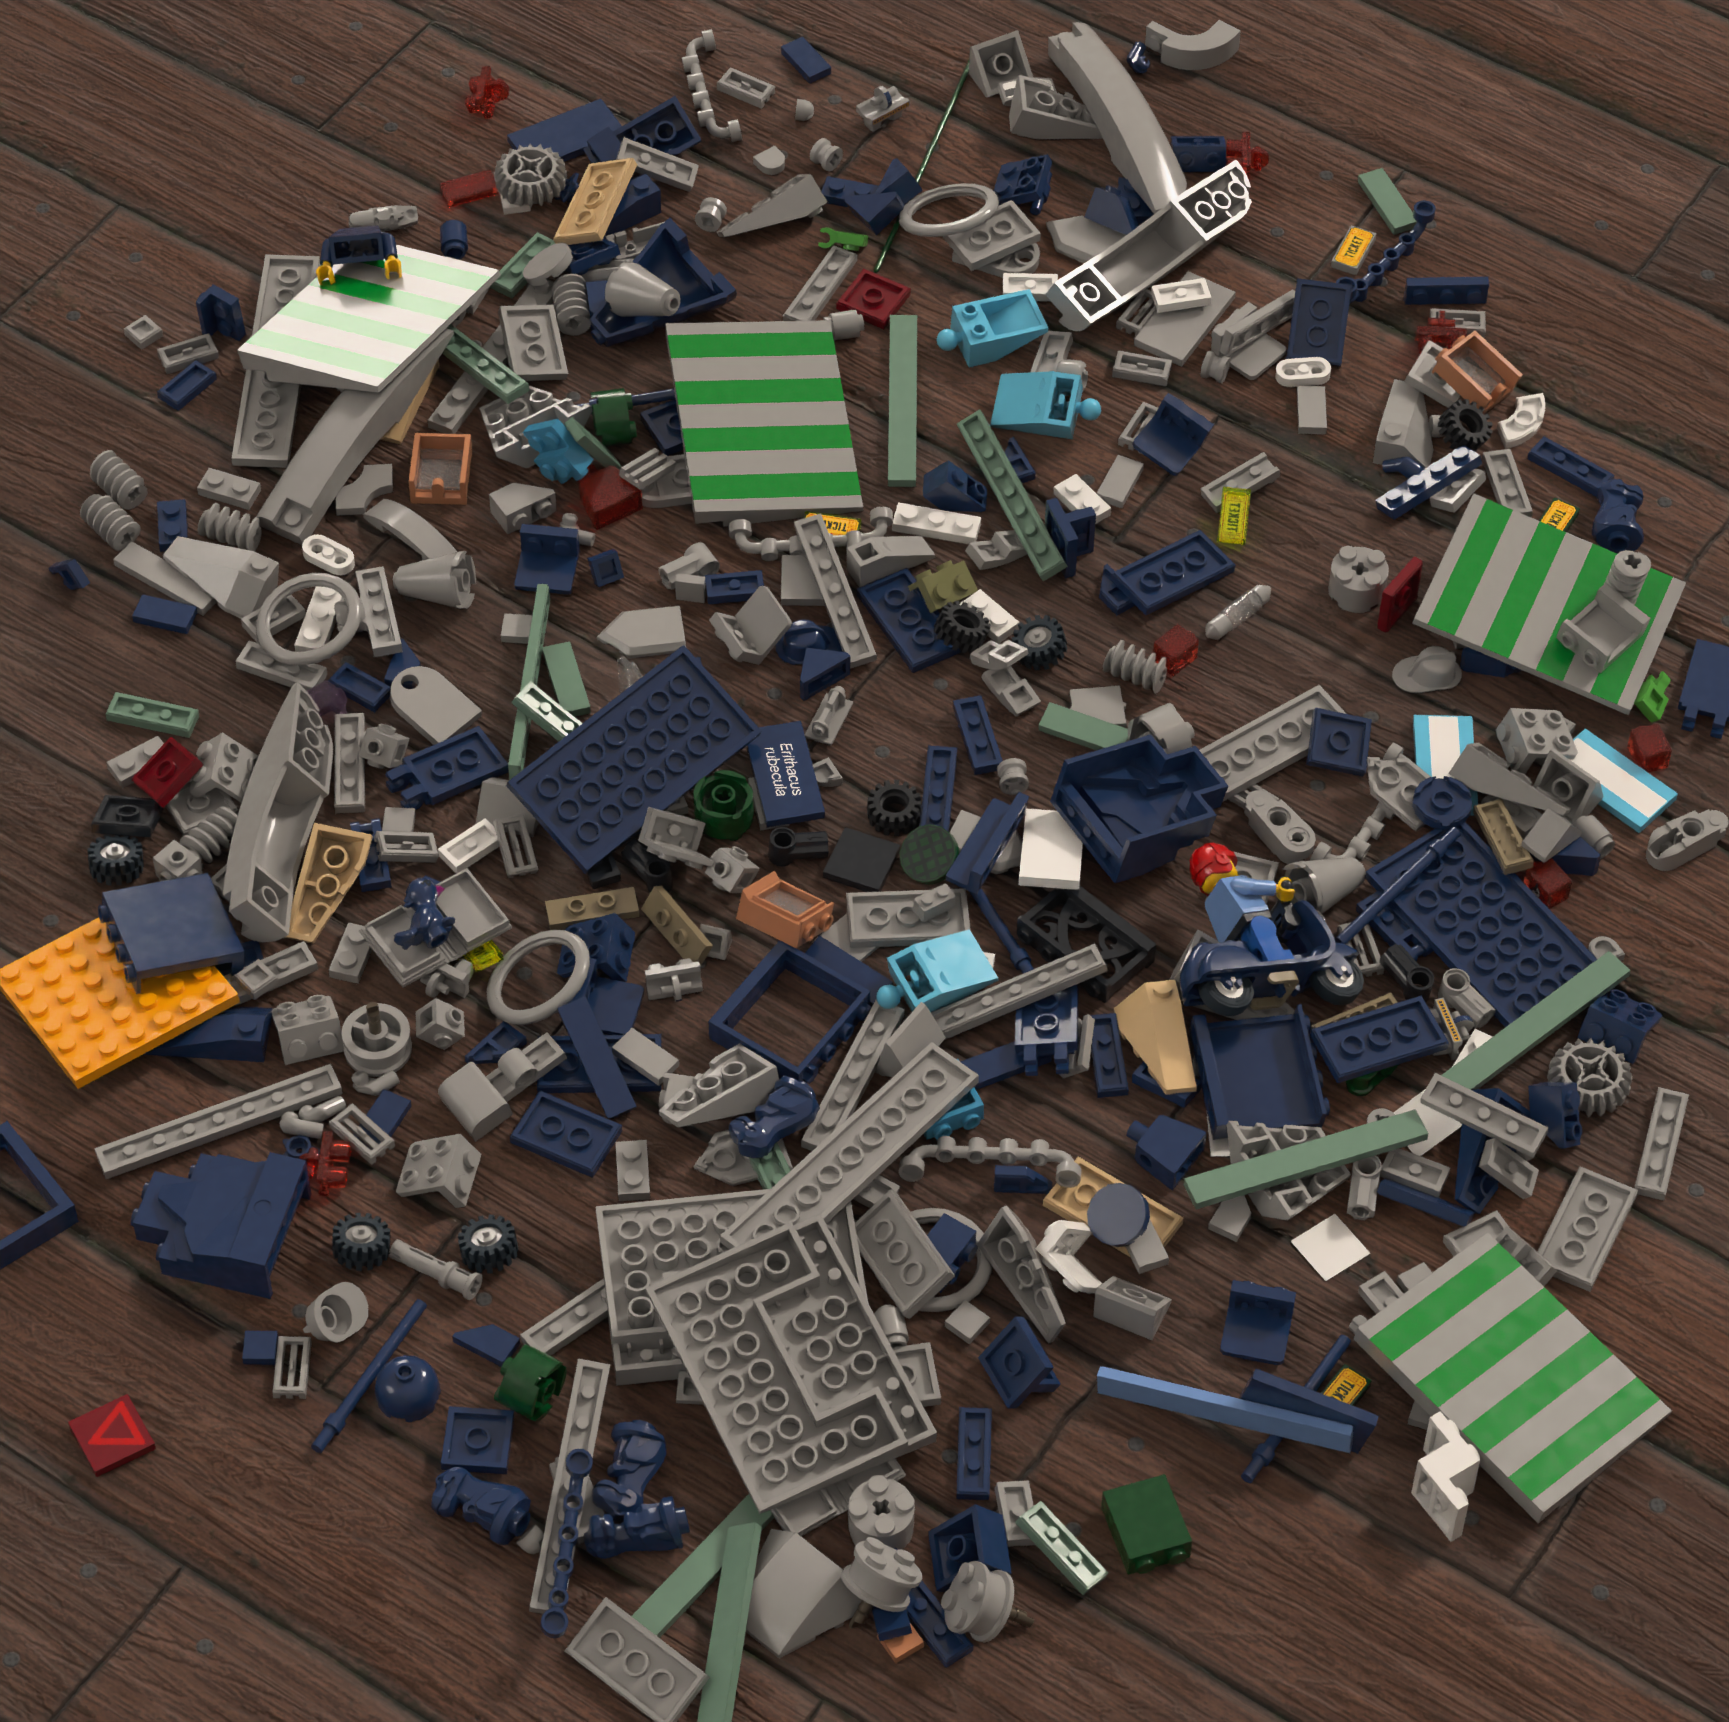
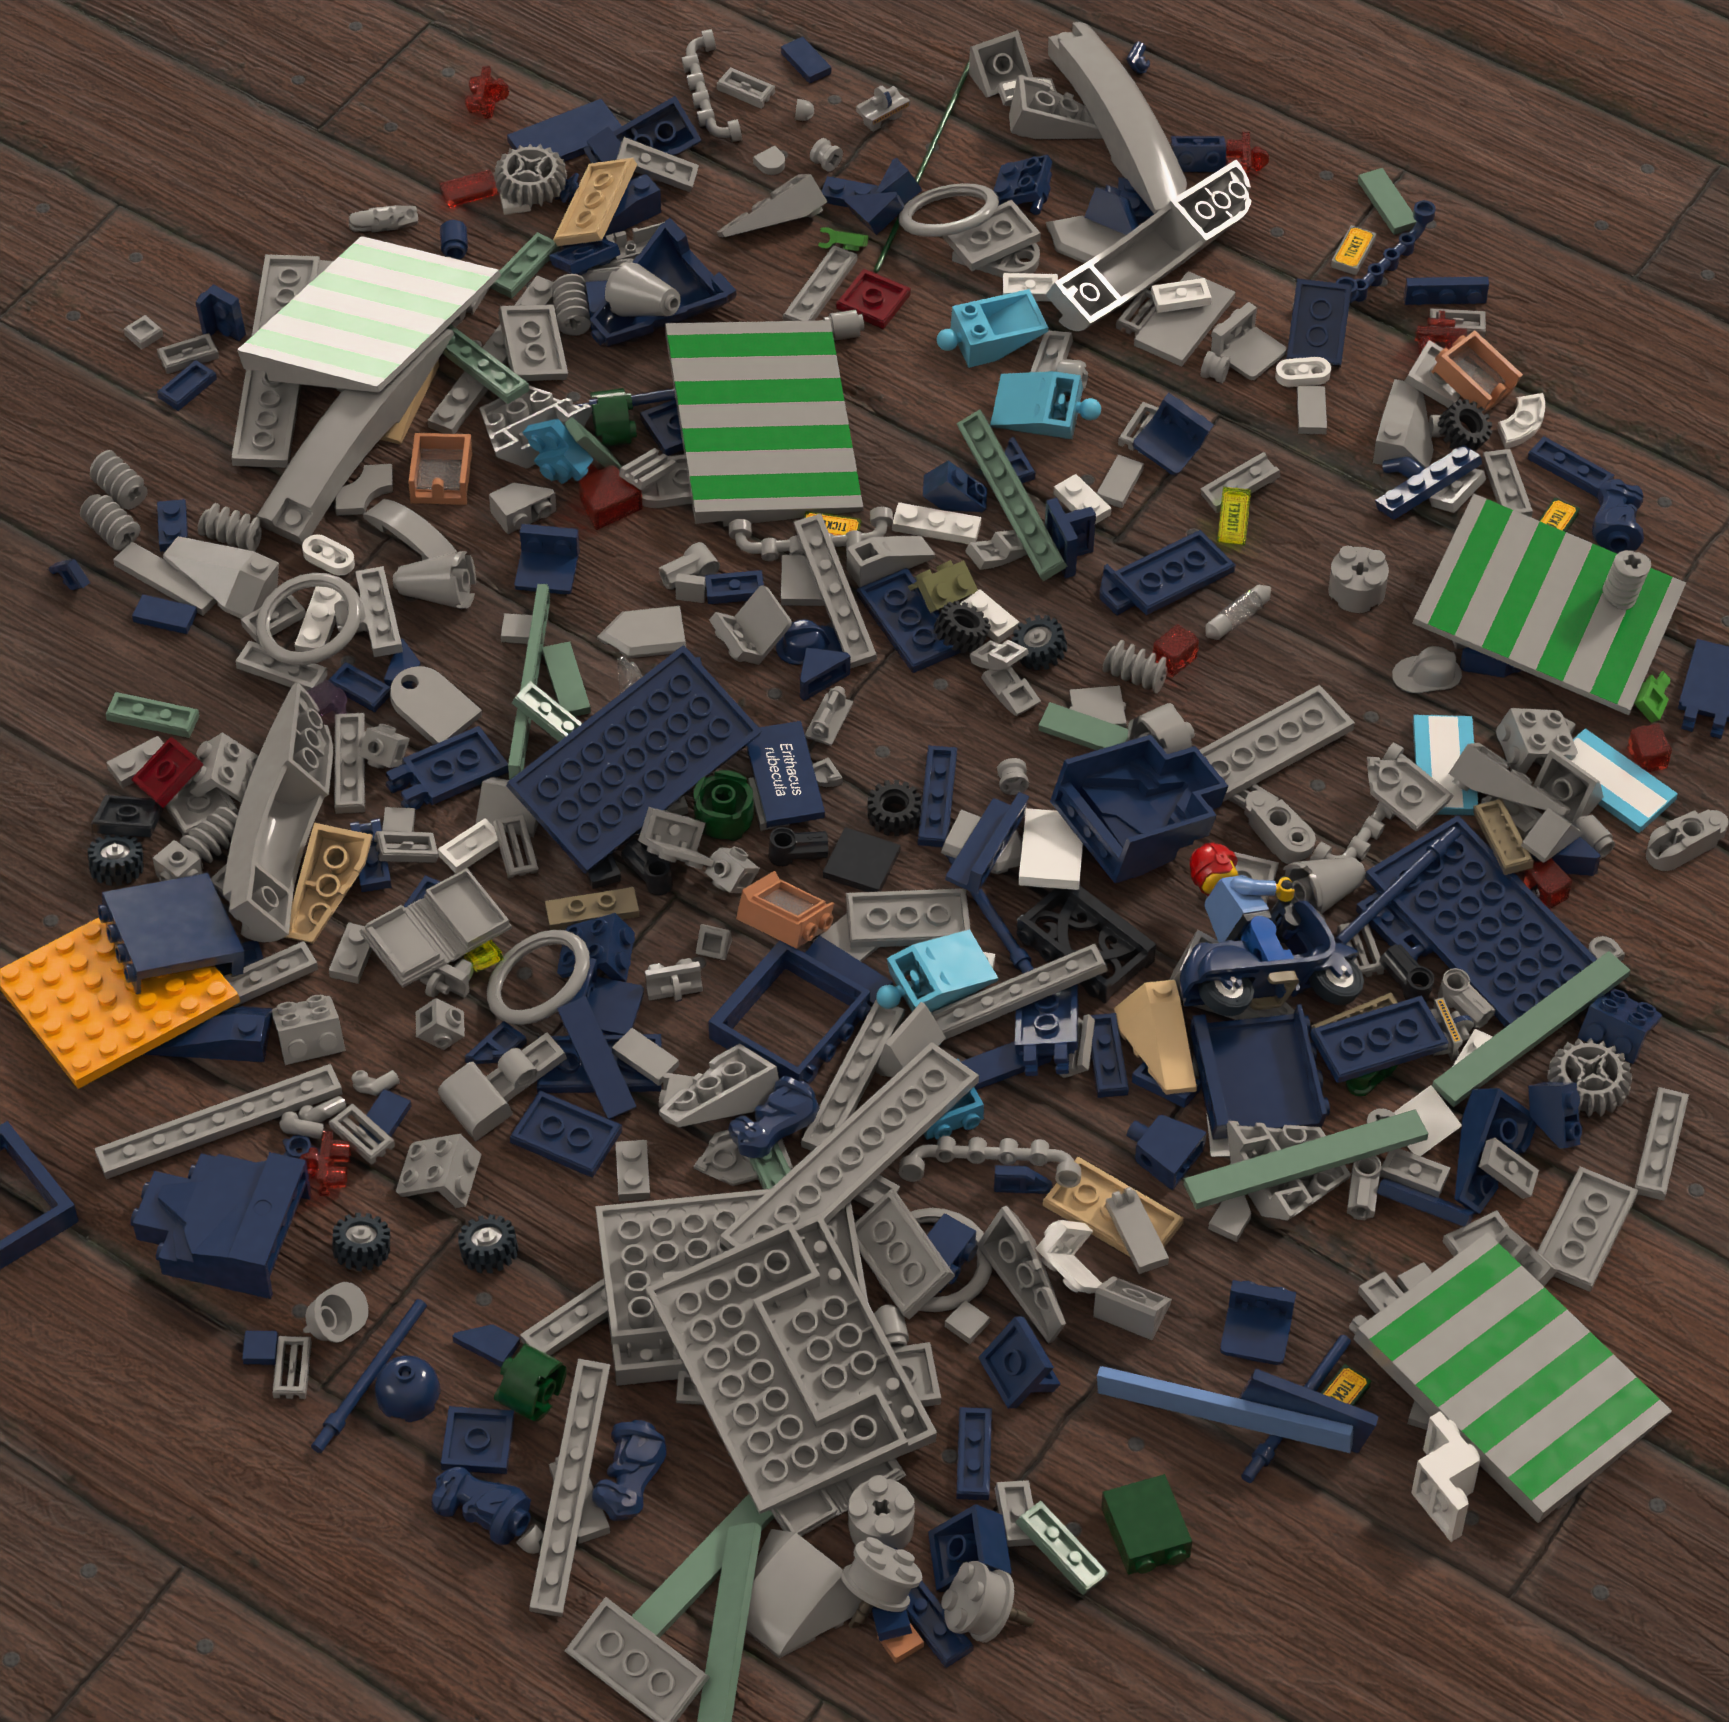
dark red tile [68,1394,156,1477] -> none
light grey plate [197,468,261,510] -> none
light grey tile [234,959,279,1000] -> none
dark blue torso [316,225,402,285] -> none
light grey wheel [342,1002,412,1077] -> none
light grey pin [389,1239,482,1300] -> none
dark blue animal [394,878,456,950] -> none
light grey tile [523,242,573,286] -> none
dark blue bar [541,1449,593,1638] -> none
light grey arm [560,513,595,547] -> none
dark blue animal [584,1496,690,1559] -> none
dark blue tile [587,549,624,587] -> none
dark tan plate [641,886,713,967] -> none
light grey wheel [695,197,727,232] -> none
sand green tile [888,315,917,487] -> none
tile [900,824,959,885] -> none
light grey piece [913,883,956,923] -> none
dark blue plate [953,695,1003,775] -> none
tile [1087,1183,1150,1247] -> none
light grey tile [1112,351,1172,386] -> none
light grey arch [1145,20,1241,70] -> none
light grey tile [1219,289,1295,356] -> none
white sticker [1291,1214,1370,1281] -> none
dark blue tile [1307,708,1372,777] -> none
dark red tile [1377,556,1423,633] -> none
dark blue tile [1412,776,1472,830] -> none
light grey piece [1421,1073,1548,1161] -> none
light grey panel [1556,583,1651,673] -> none

